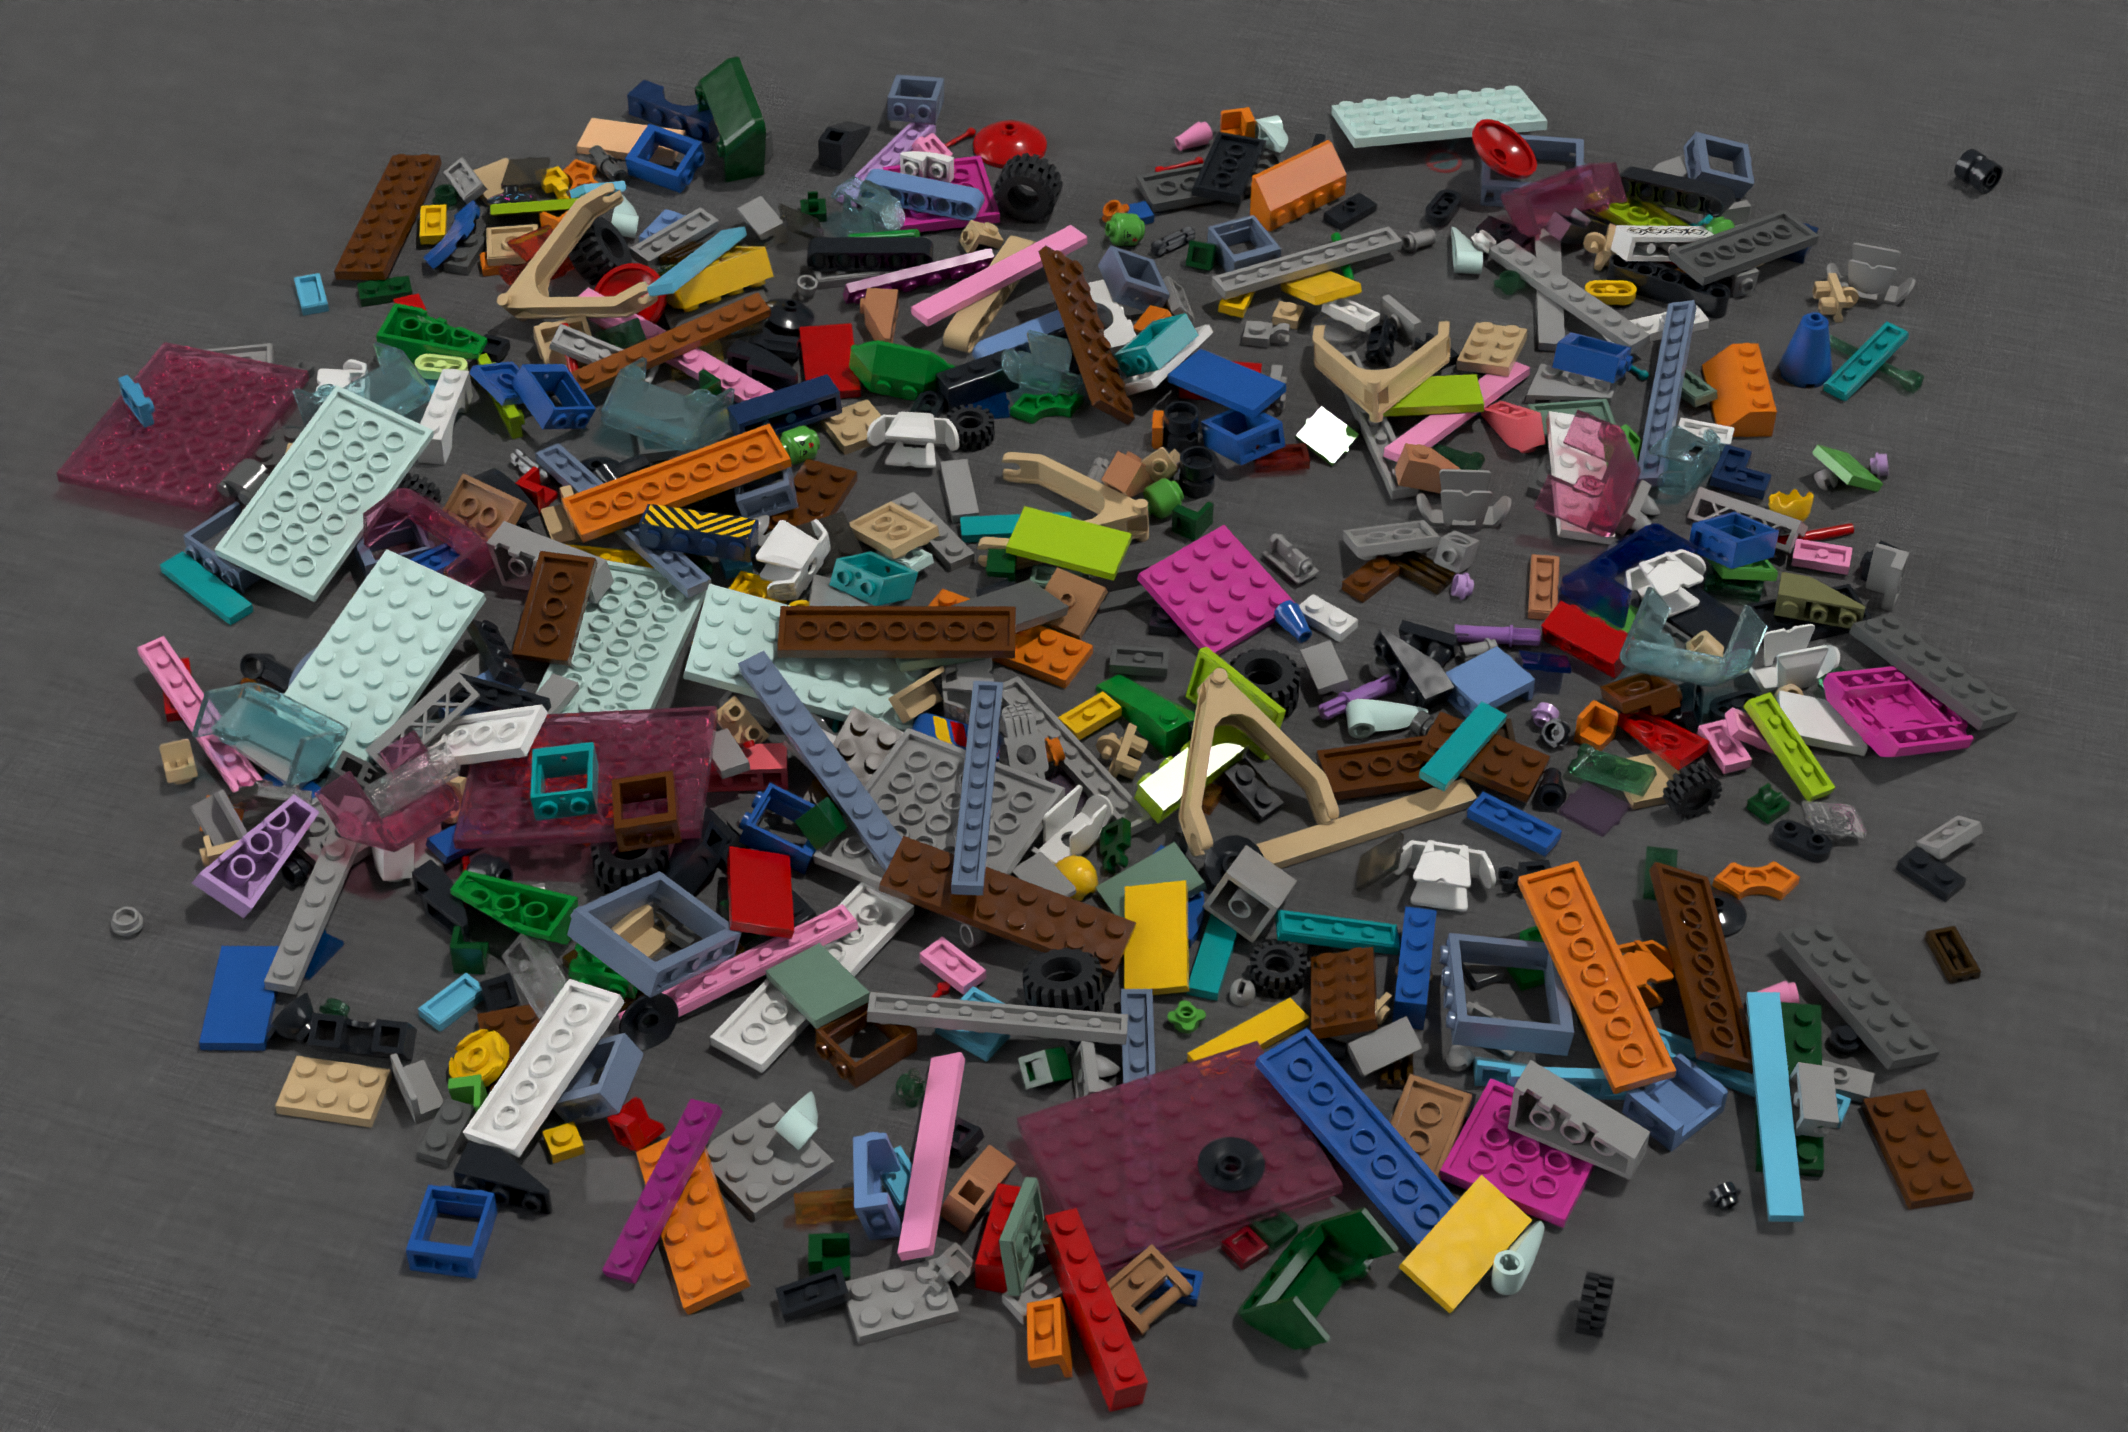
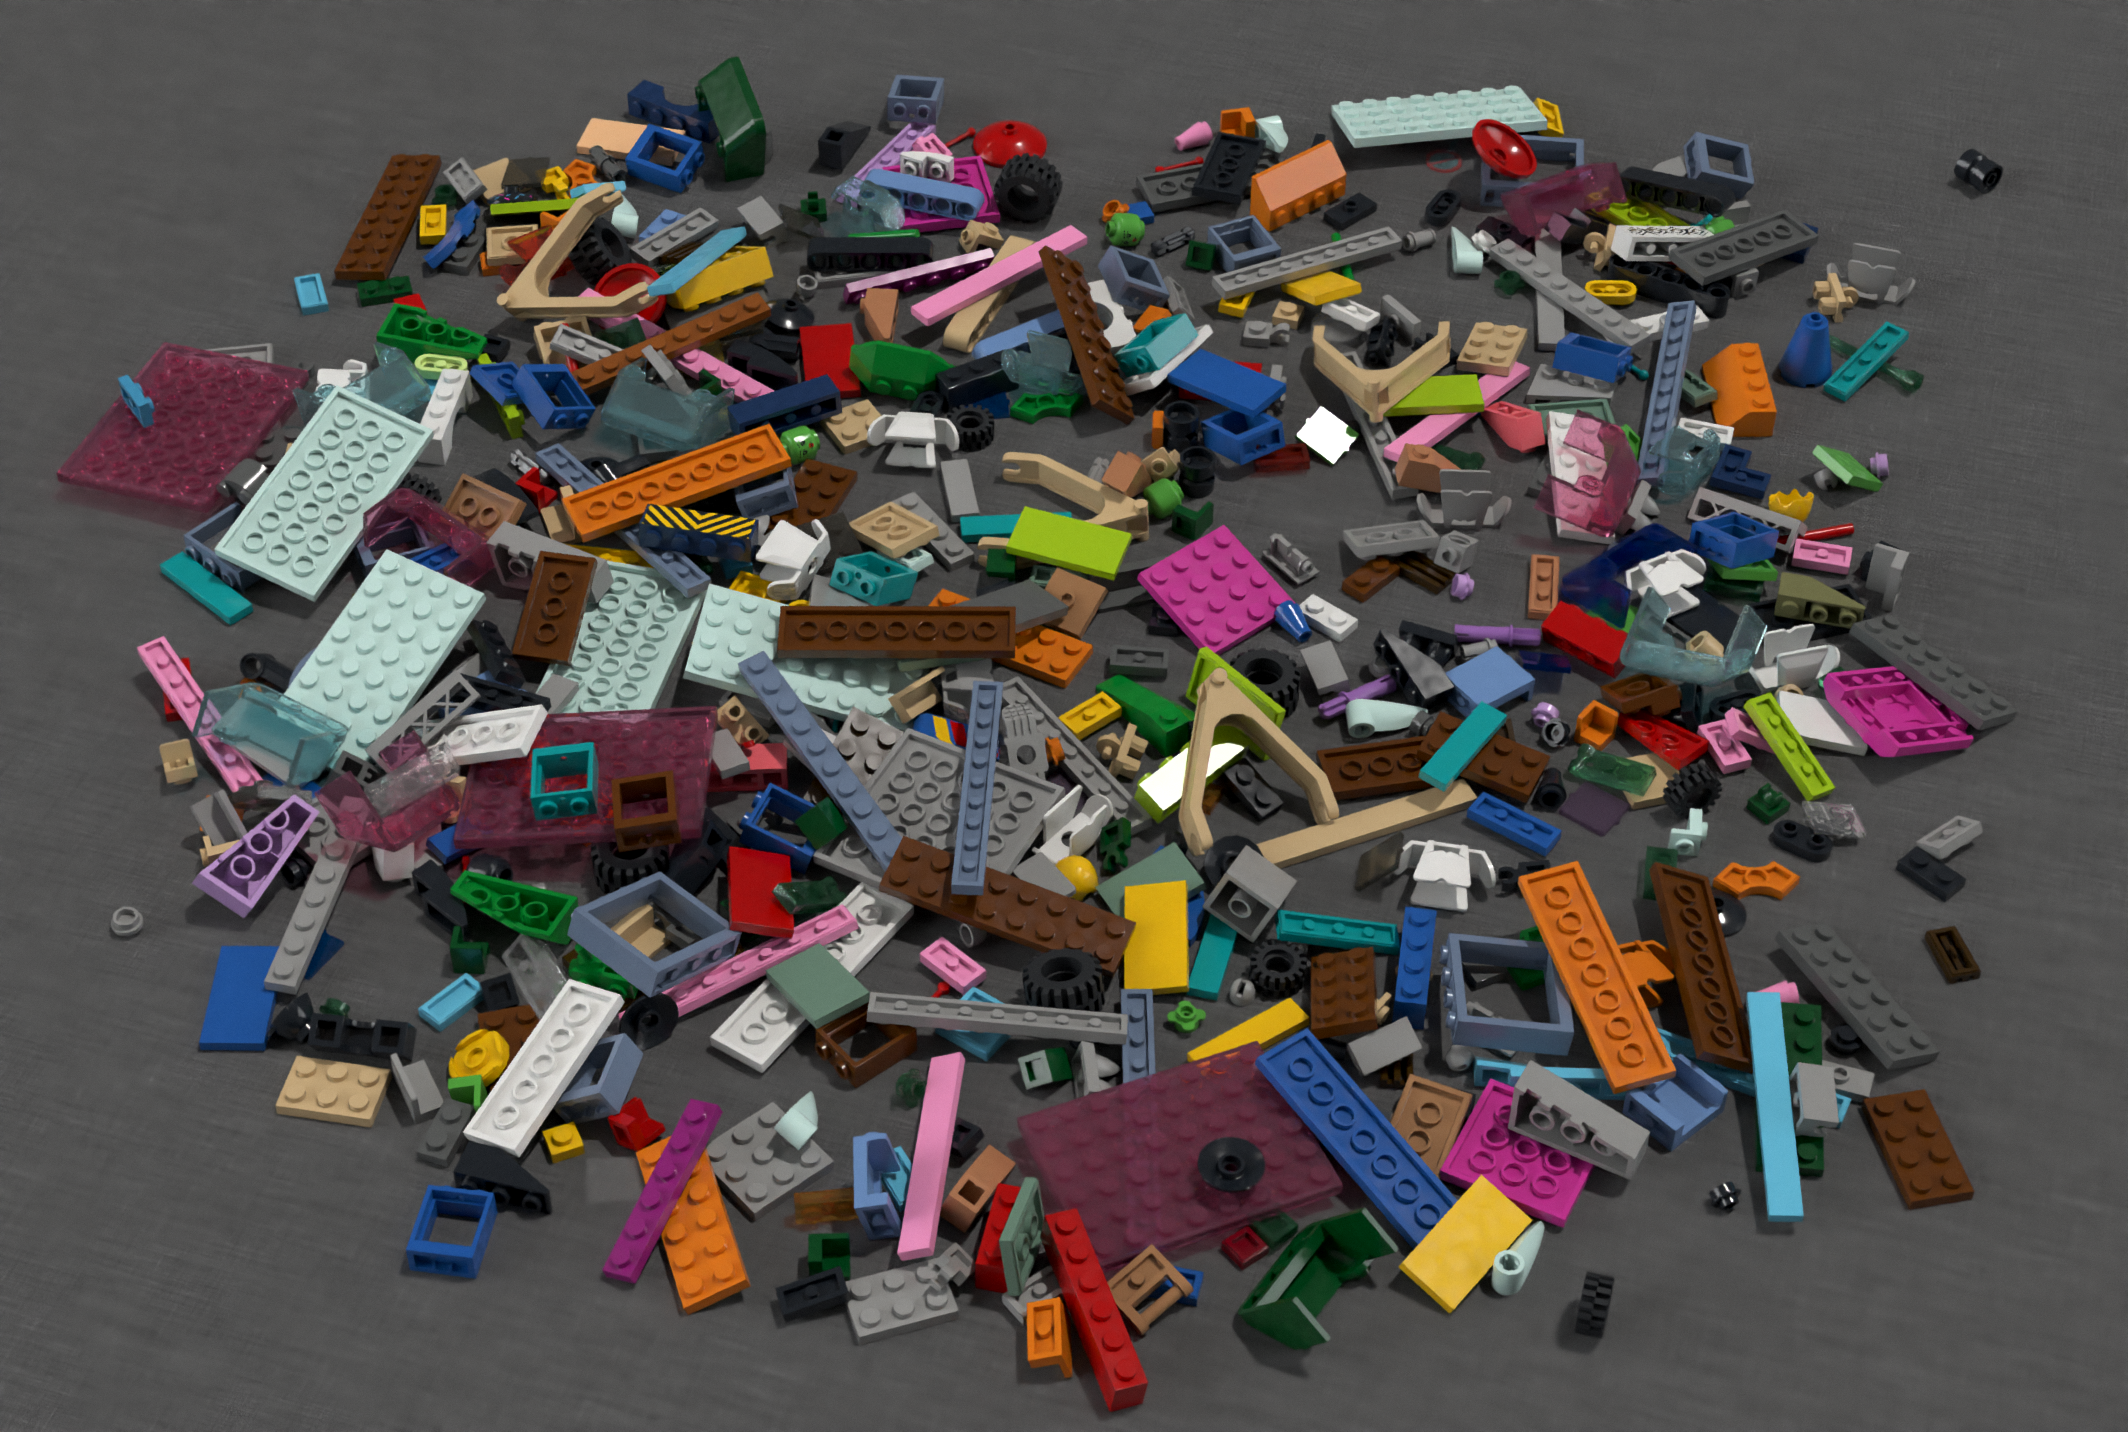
none -> light grey plate [641,345,701,420]
none -> clear green plate [772,876,847,914]
none -> yellow plate [1533,97,1564,138]
none -> light aqua bracket [1668,808,1708,857]

